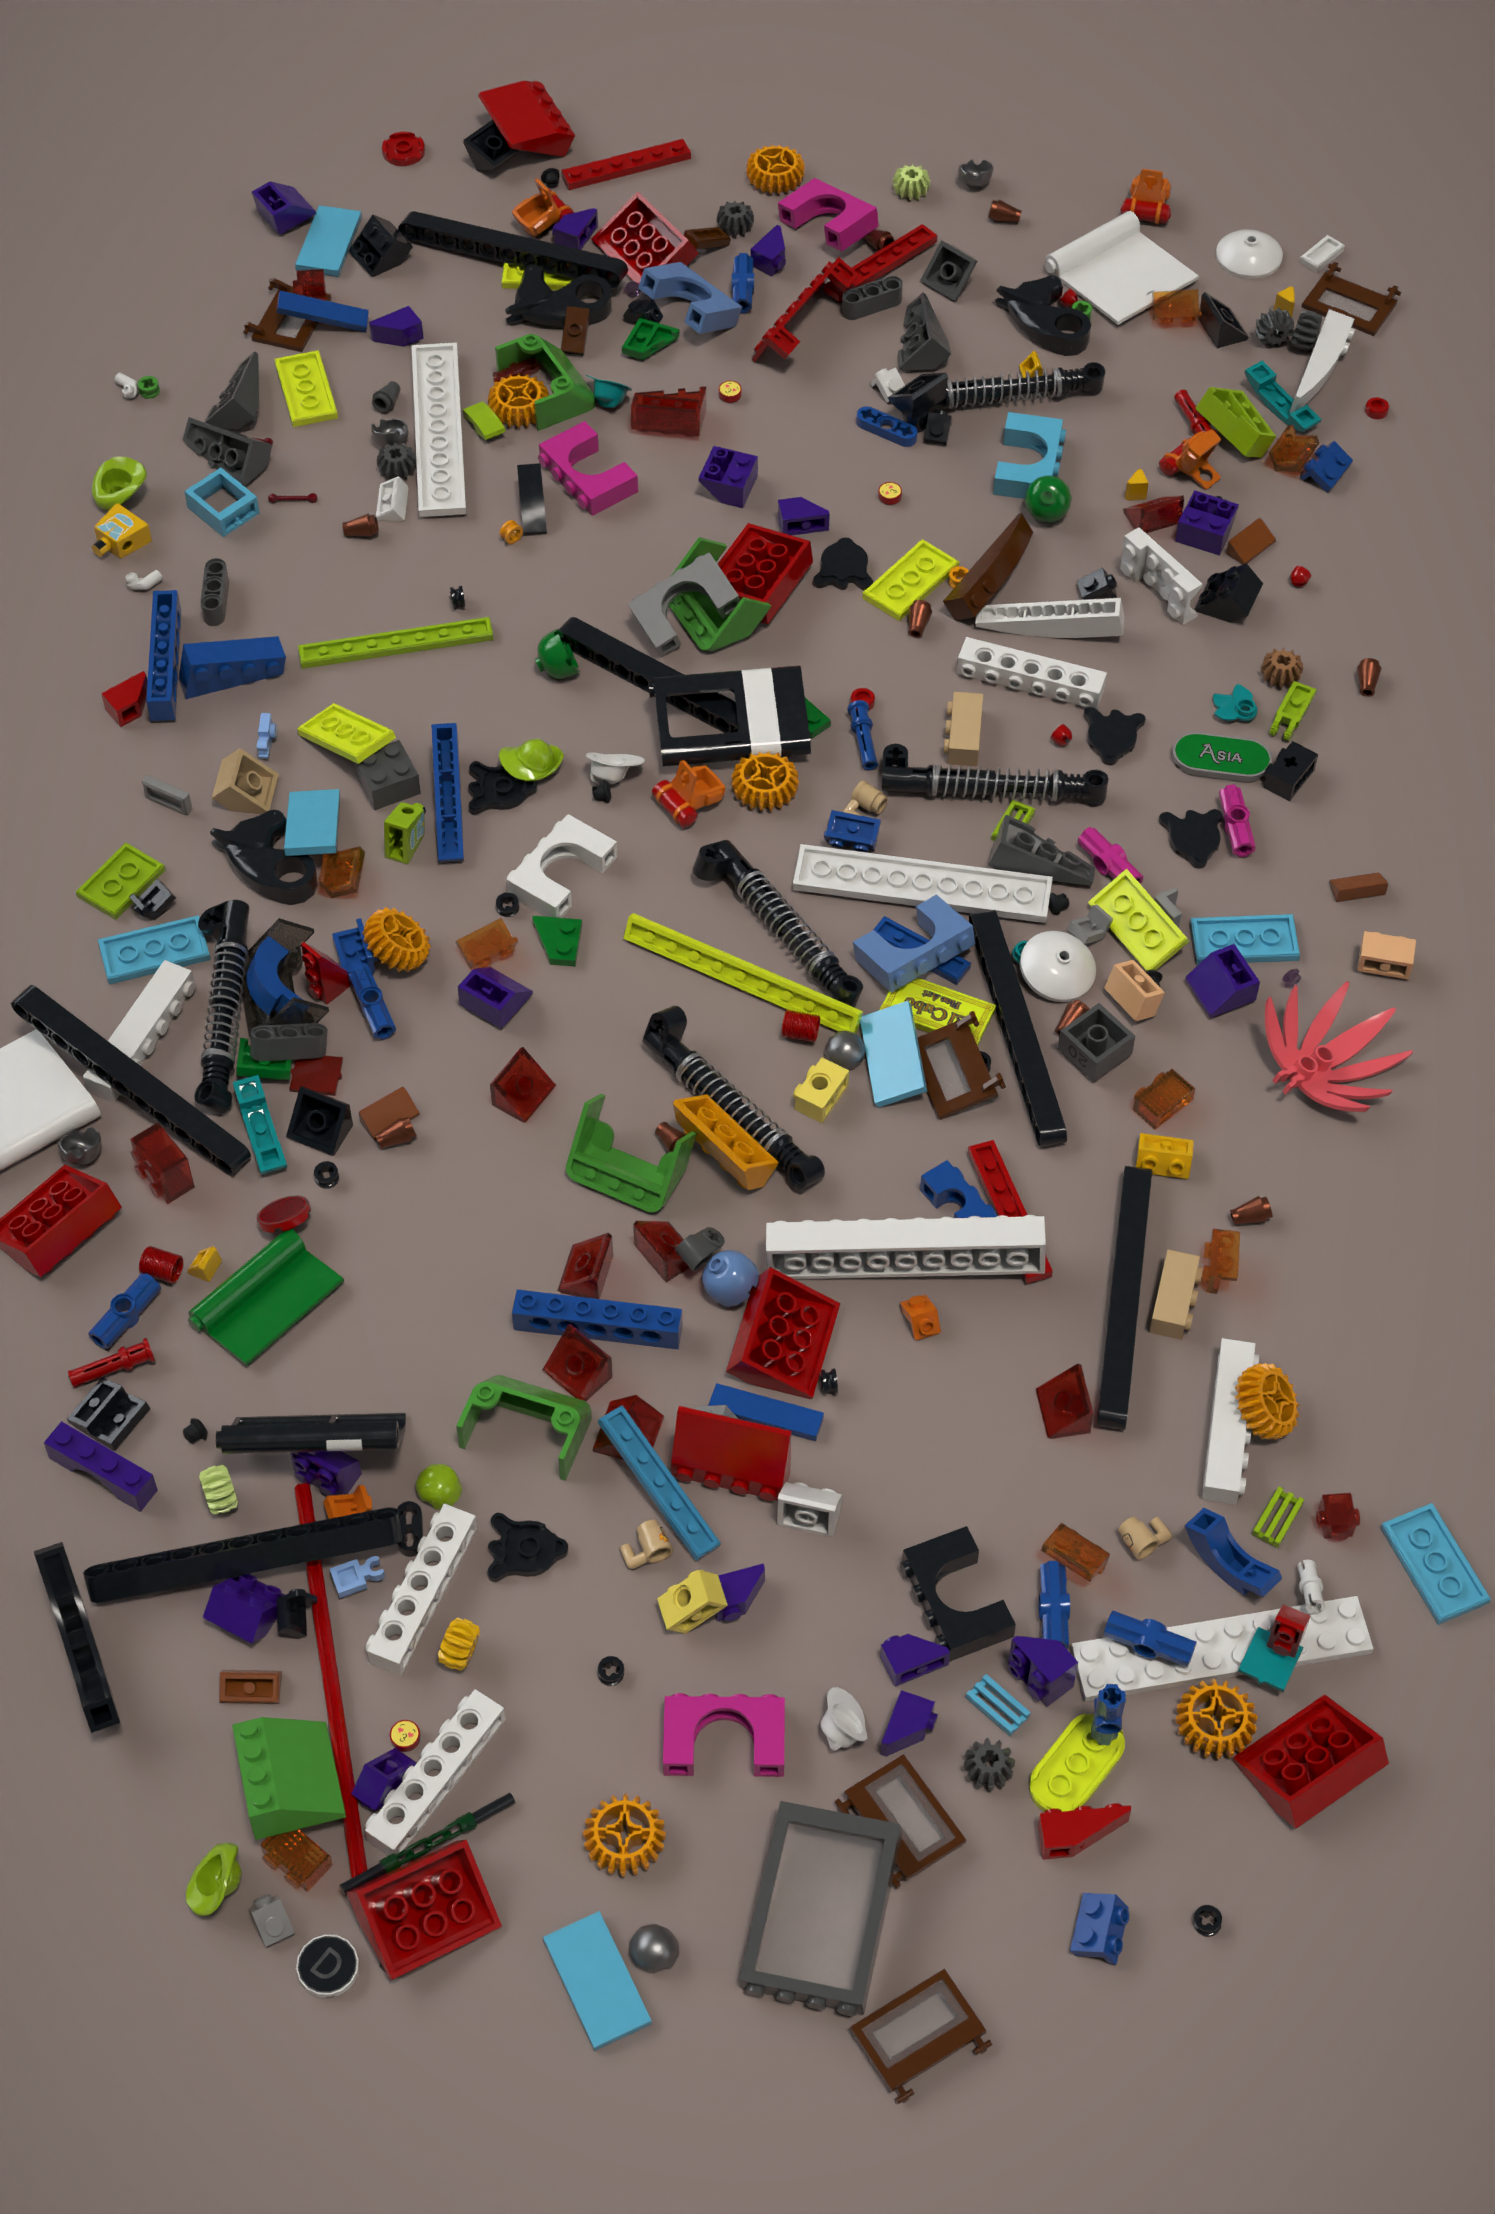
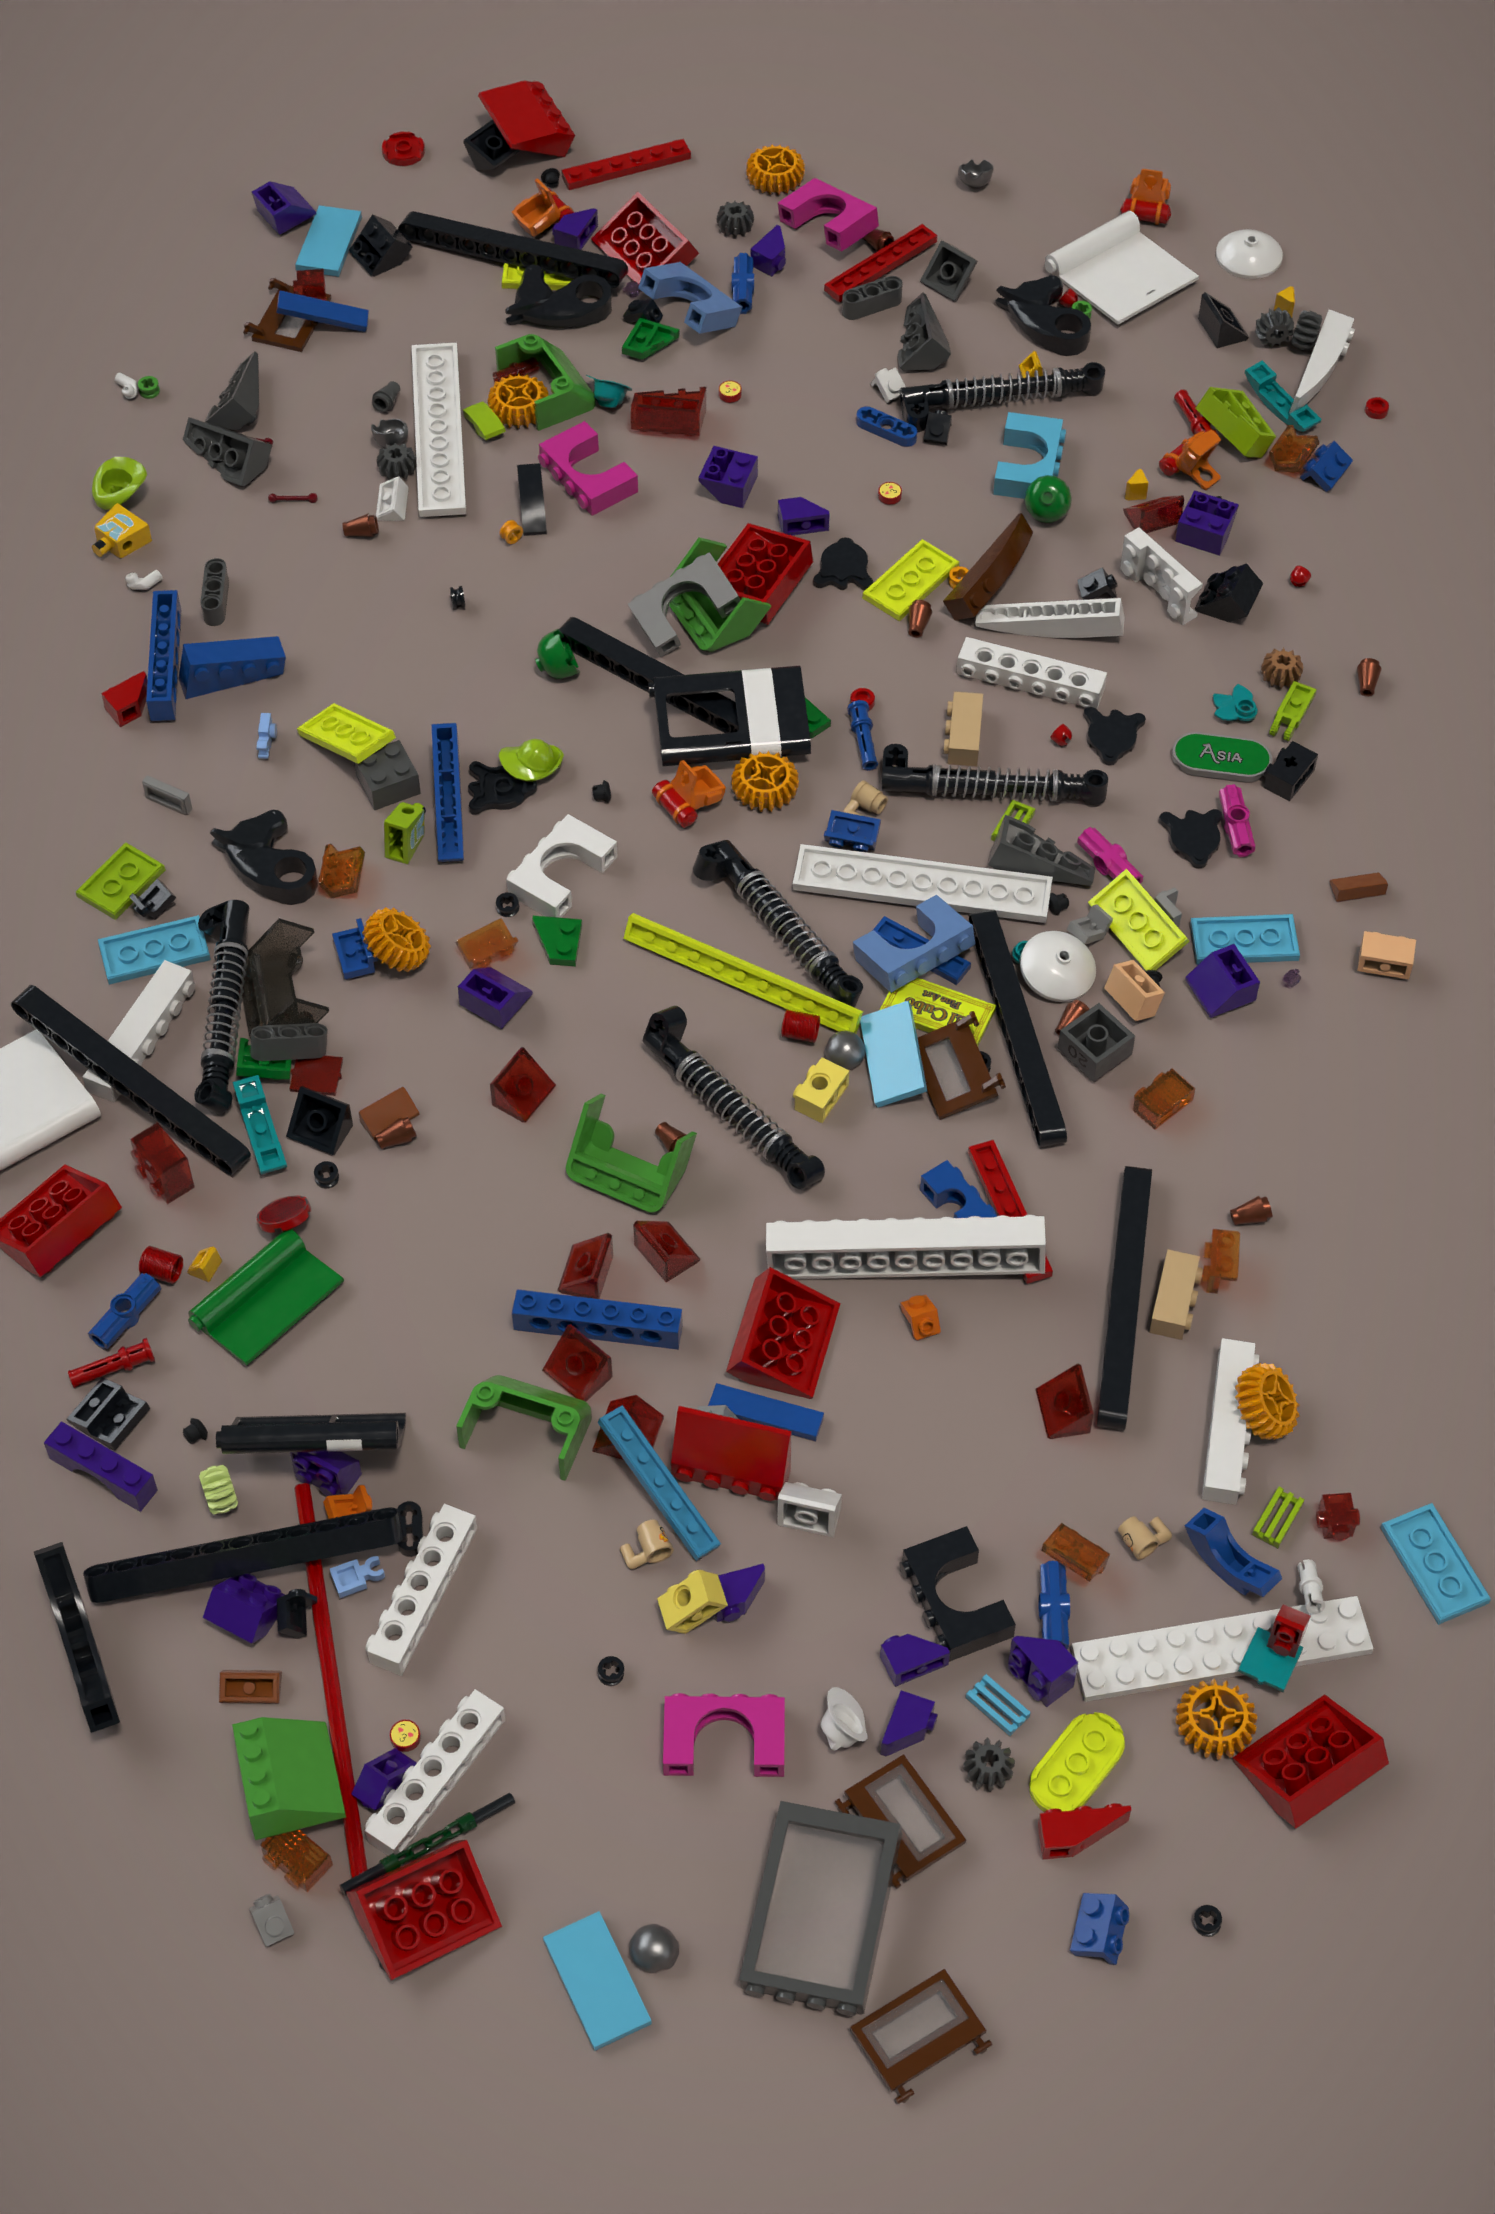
flat silver hair [58,1126,101,1165] -> none
medium azure window [184,468,260,537] -> none
lime hat [186,1842,242,1916] -> none
tan slope [212,748,279,814] -> none
blue arch [247,936,309,1024] -> none
neon yellow tile [274,350,338,427] -> none
medium azure tile [284,789,340,856] -> none
black tile [296,1934,359,1998] -> none
lime tile [298,617,494,669] -> none
red slope [301,942,350,1005] -> none
blue piece [348,965,396,1040] -> none
dark purple slope [369,306,424,347] -> none
lime hair [415,1464,462,1510] -> none
yellow gear [438,1618,480,1671] -> none
black tile [487,1513,568,1582] -> none
reddish brown plate [561,306,590,355] -> none
light orange gear [583,1793,666,1877] -> none
white piece [586,753,645,784] -> none
light orange slope [673,1094,779,1190] -> none
dark grey piece [674,1227,725,1271] -> none
reddish brown plate [684,227,731,249] -> none
medium blue cylinder [702,1250,759,1307] -> none
red bracket [751,257,859,362] -> none
black bush [821,1368,838,1395] -> none
black slope [888,373,948,421] -> none
yellowish green gear [893,164,930,200] -> none
copper cone [988,199,1022,223] -> none
blue piece [1091,1684,1126,1745] -> none
blue piece [1103,1610,1197,1667] -> none
yellow bracket [1136,1133,1194,1179] -> none
clear orange bracket [1152,289,1202,324] -> none
dark orange slope [1226,518,1276,565] -> none
coral plant [1265,981,1413,1112] -> none
white tile [1299,235,1345,273] -> none
reddish brown piece [1301,262,1402,336] -> none

